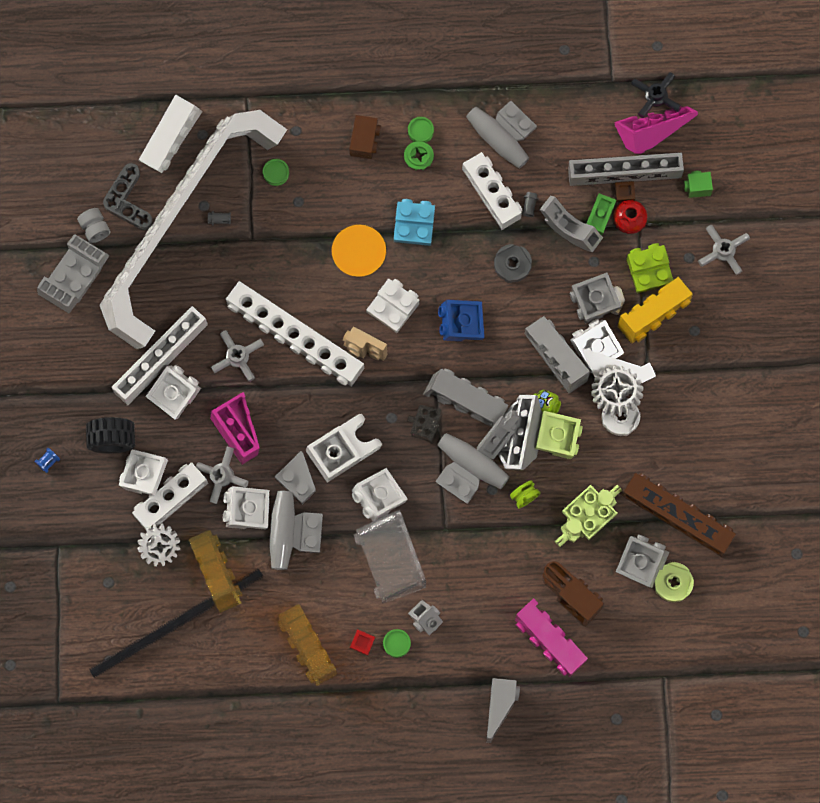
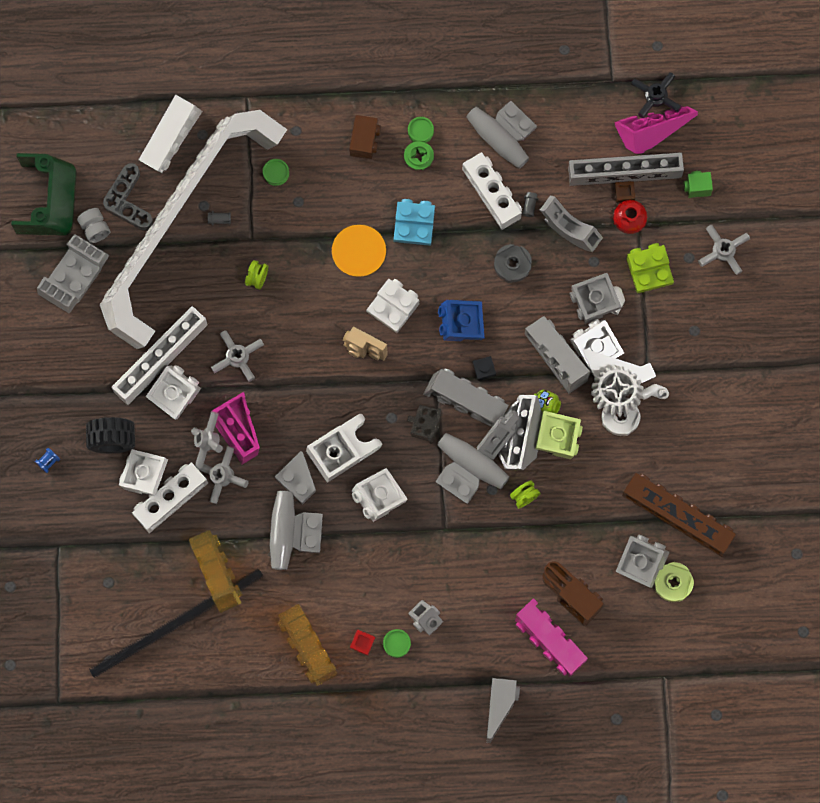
white gear [137,523,180,566] -> none
white plate [223,486,269,530] -> none
white brick [226,281,364,387] -> none
clear windscreen [353,510,426,604] -> none
yellowish green piece [555,485,622,547] -> none
bright green plate [587,194,616,235] -> none
yellow wedge [618,277,693,344] -> none
none -> dark green windscreen [11,153,77,236]
none -> light grey bar [191,411,223,469]
none -> lime wheel [245,260,269,290]
none -> black plate [473,356,496,380]
none -> white arm [641,384,669,400]

